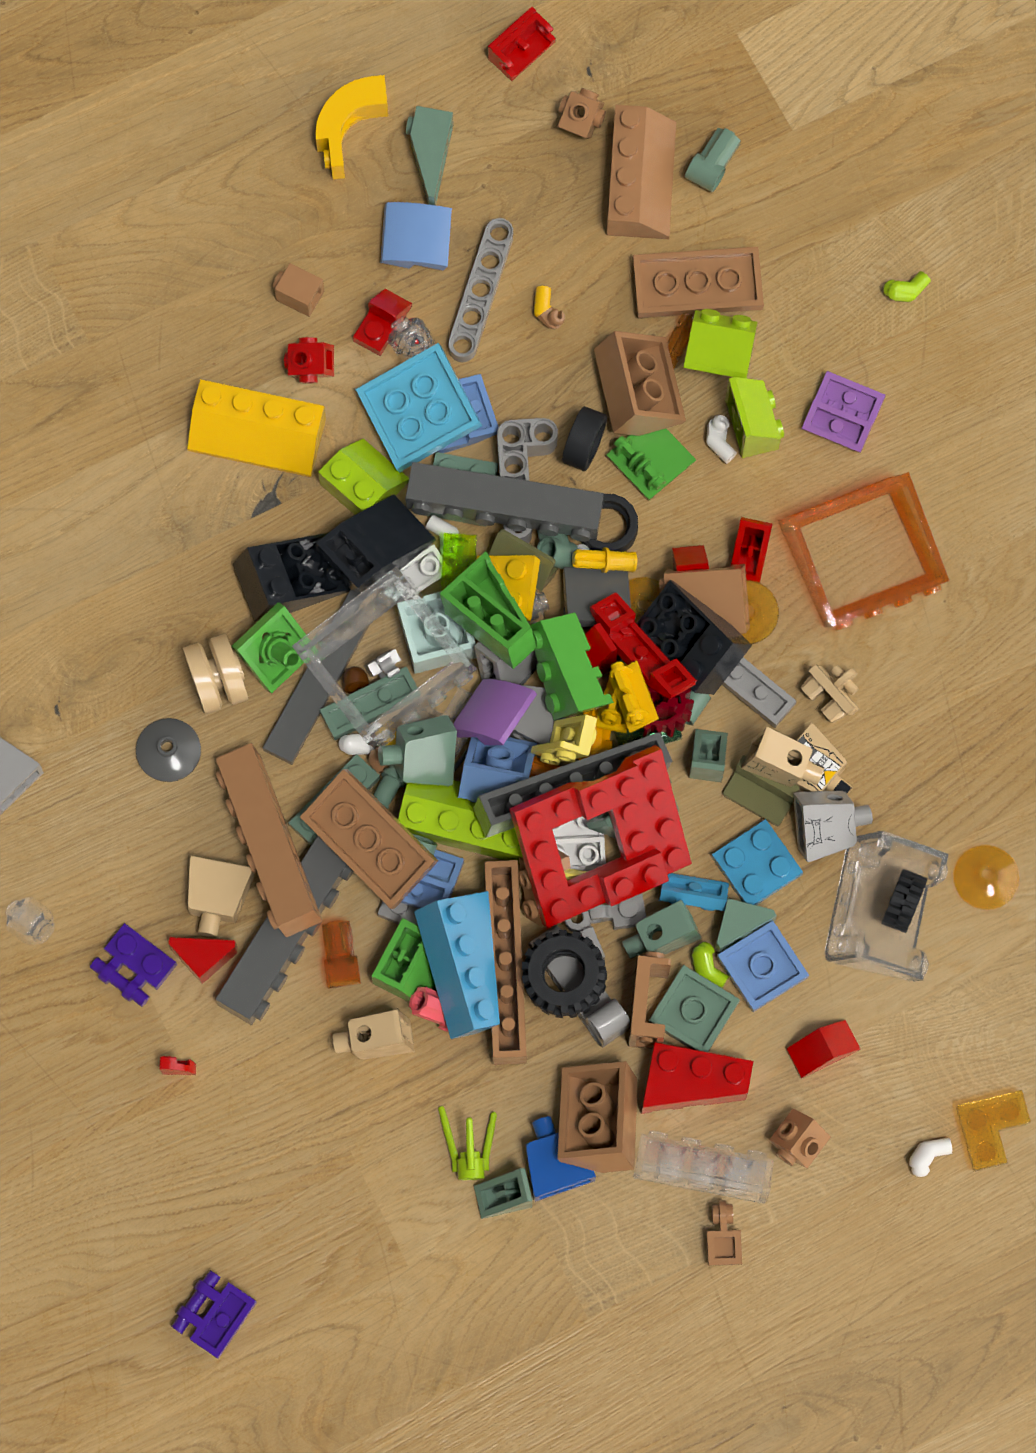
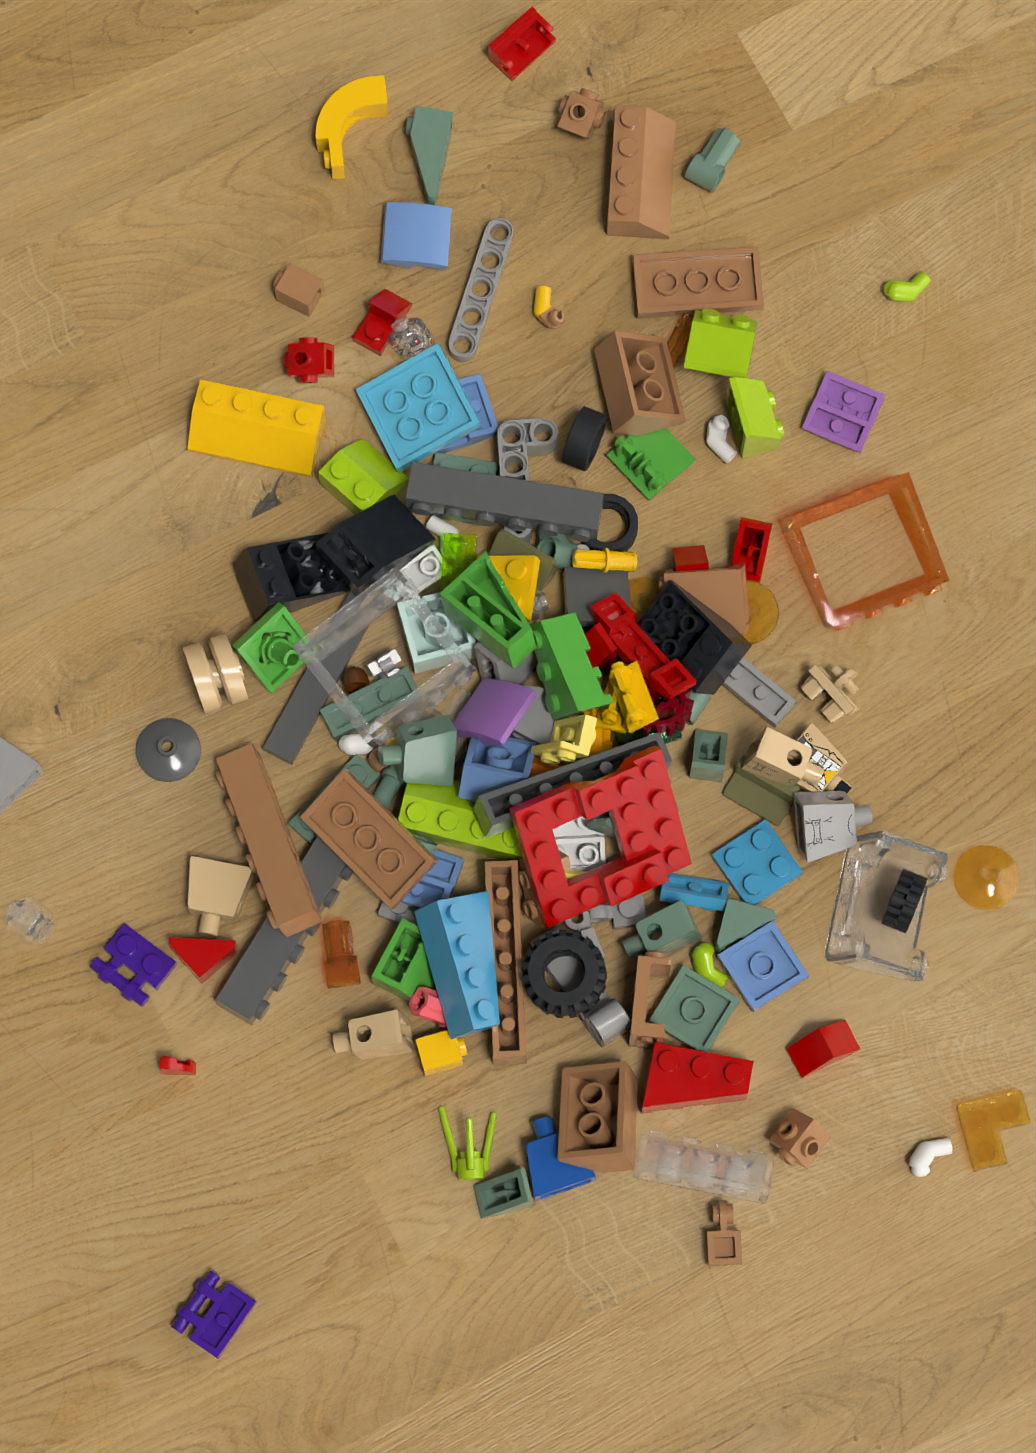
none -> yellow brick [415,1030,468,1076]

